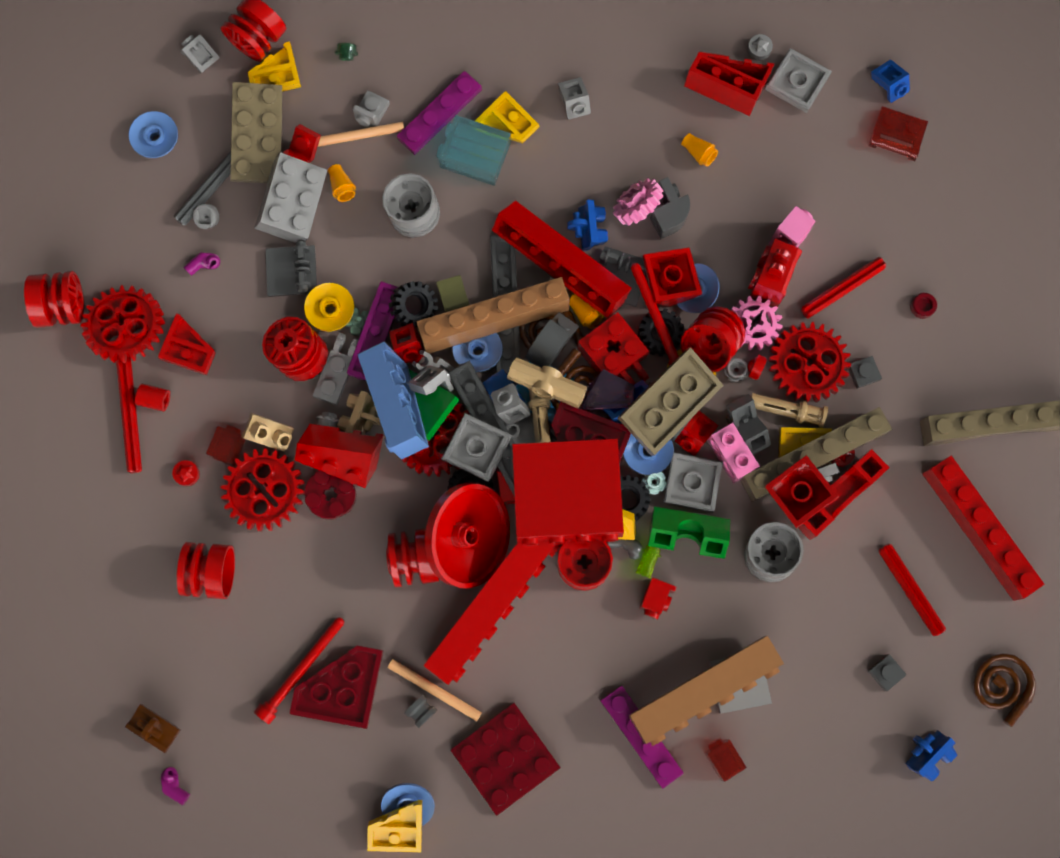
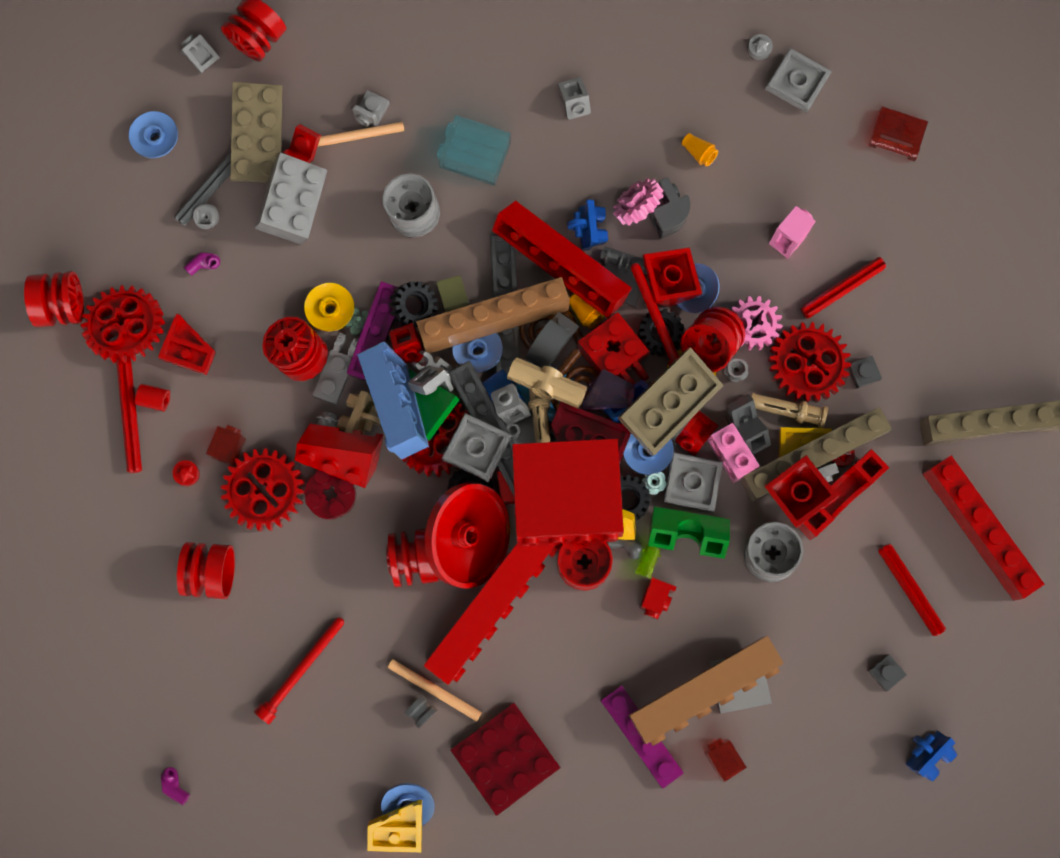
reddish brown hips [125,704,181,753] -> none
tan hips [241,413,294,452] -> none
yellow wing [247,41,301,92] -> none
dark grey hinge [266,241,317,296] -> none
dark red plate [289,645,384,729] -> none
light orange cone [328,164,356,202] -> none
clear green plate [334,43,358,61] -> none
magenta plate [397,71,482,155] -> none
yellow wing [472,91,540,144] -> none
red wedge [684,52,775,116] -> none
red tile [747,354,767,380] -> none
red hinge [748,239,802,307] -> none
blue bracket [871,59,910,103] -> none
dark red tile [910,293,937,319] -> none
reddish brown piece [973,653,1036,727] -> none

